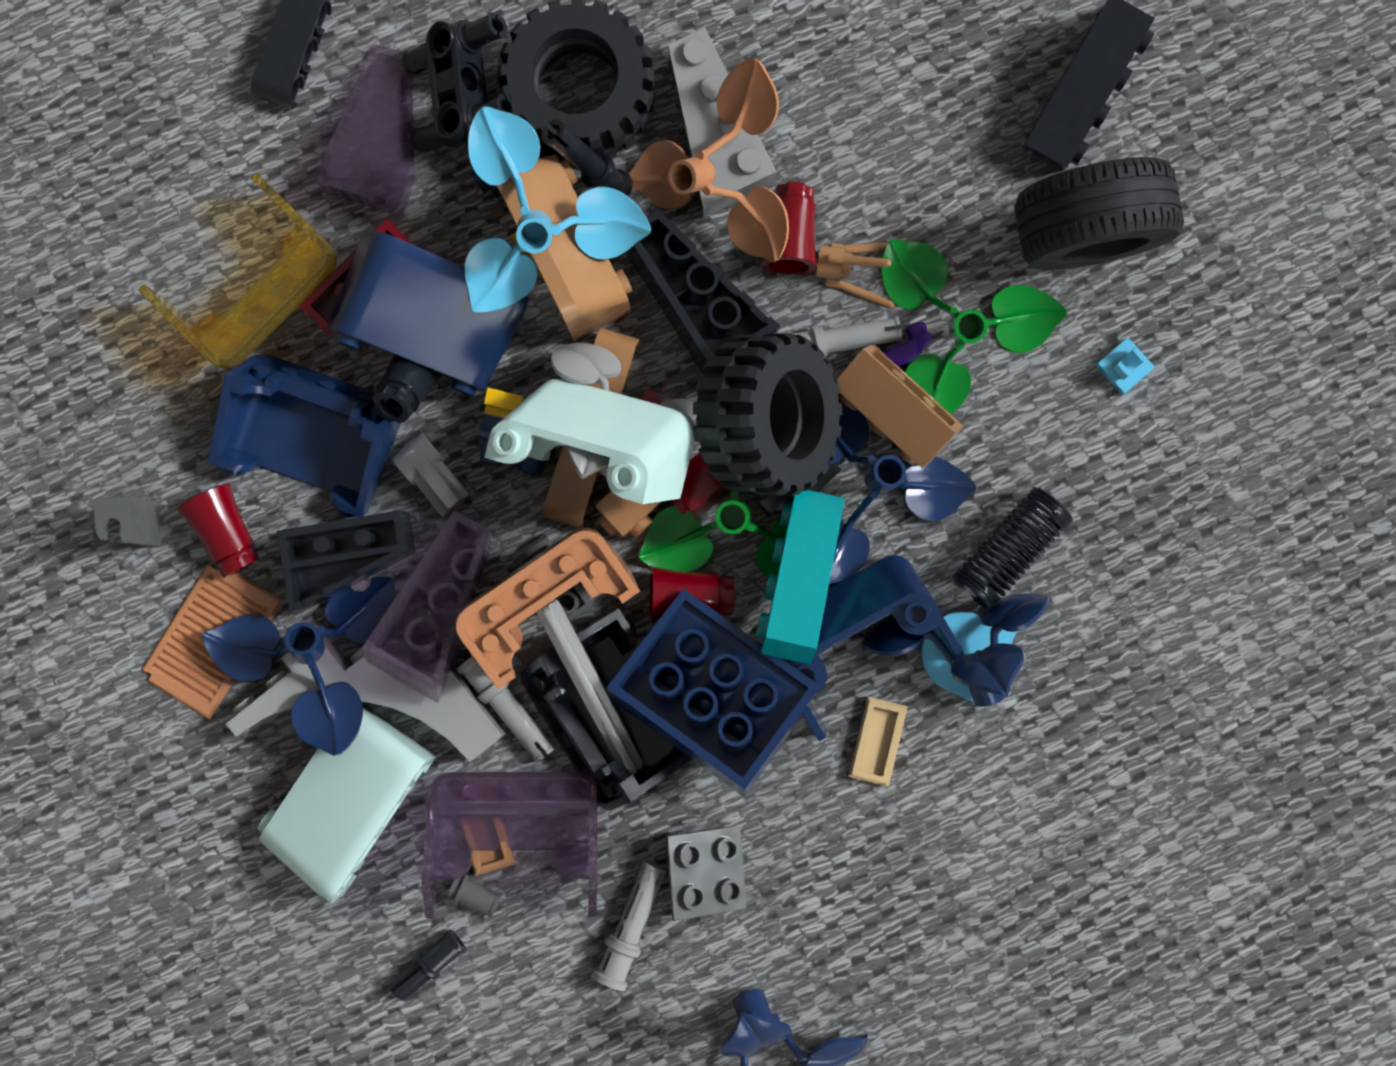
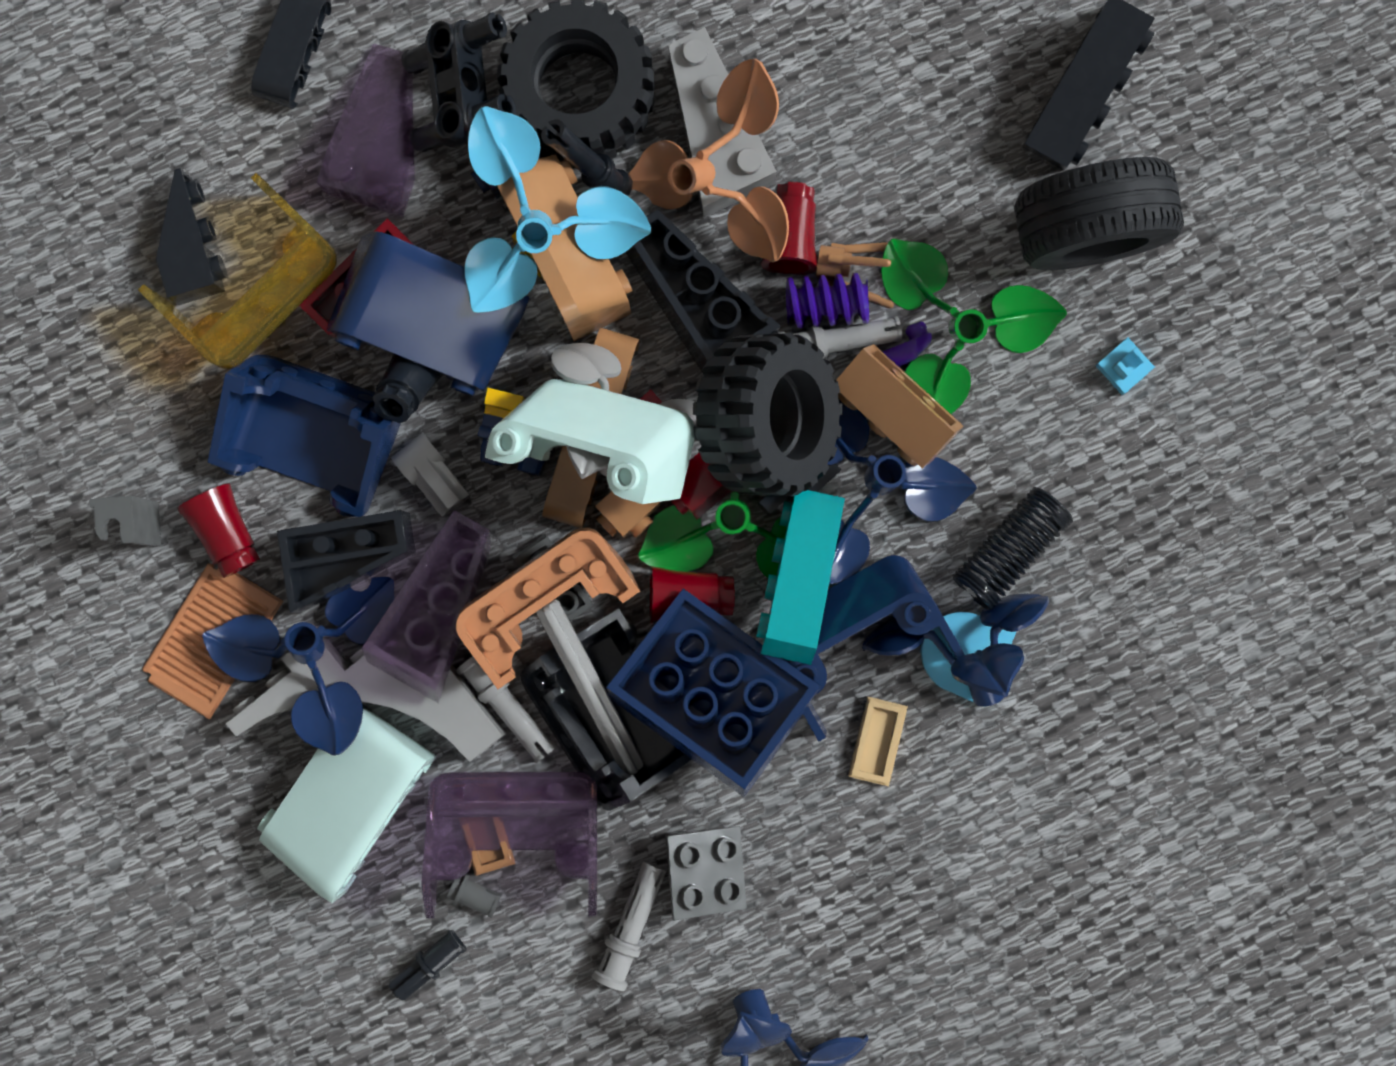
none -> black slope [156,168,228,305]
none -> dark purple piece [786,272,870,329]

